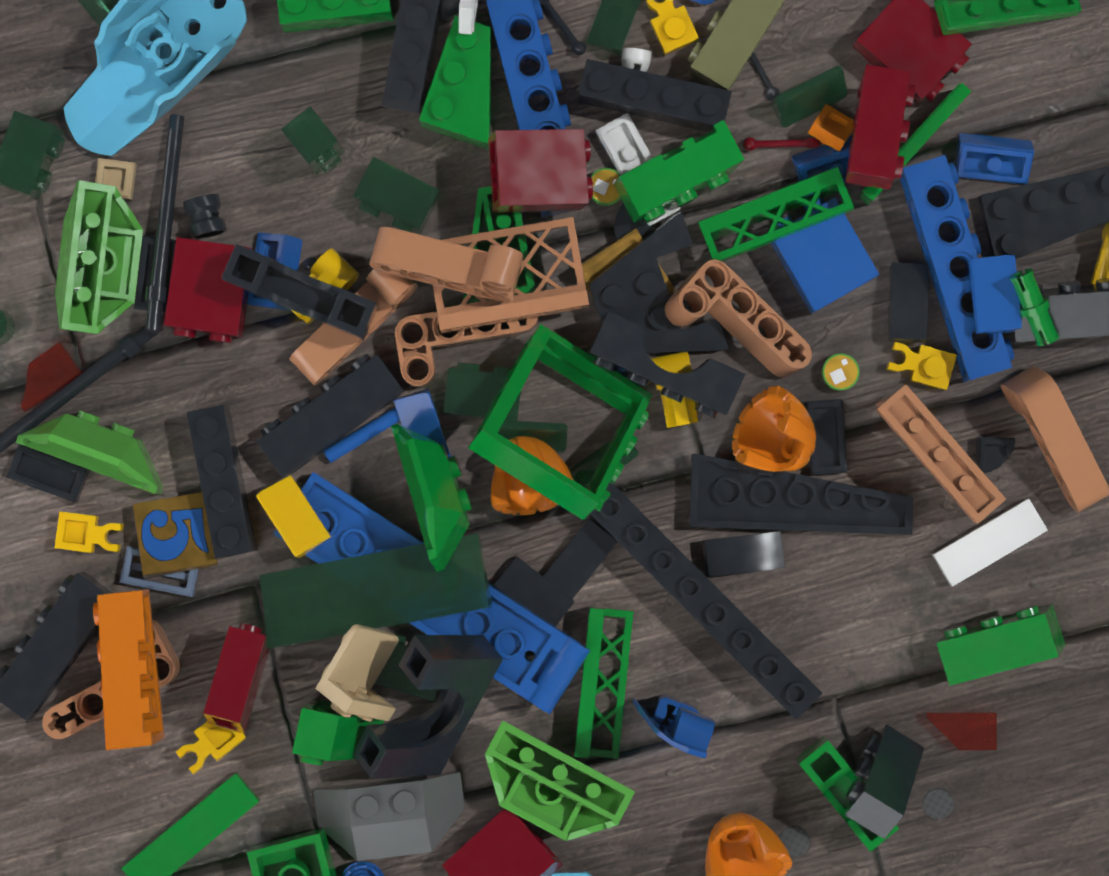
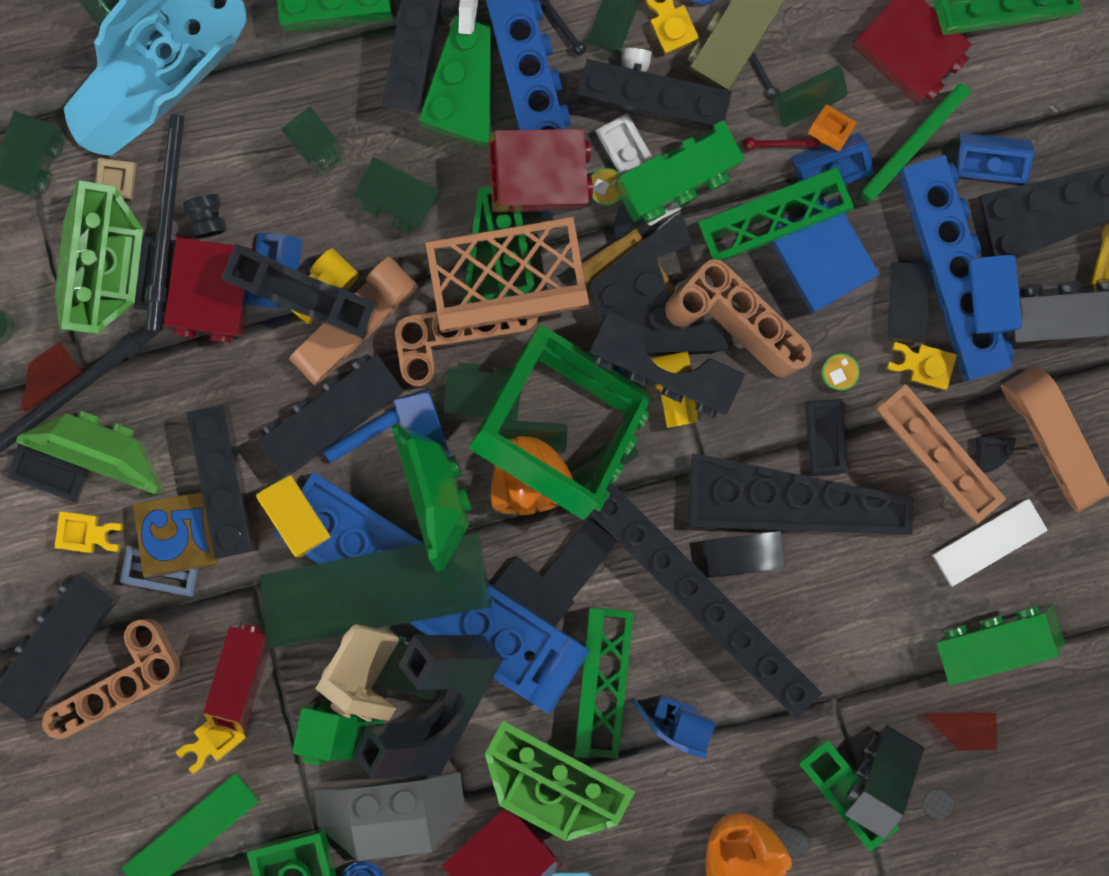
orange wedge [93,589,165,750] -> none
nougat beam [369,227,523,303] -> none
orange hair [732,386,816,472] -> none
dark red wedge [845,64,915,190] -> none
green pin [1009,268,1060,346] -> none

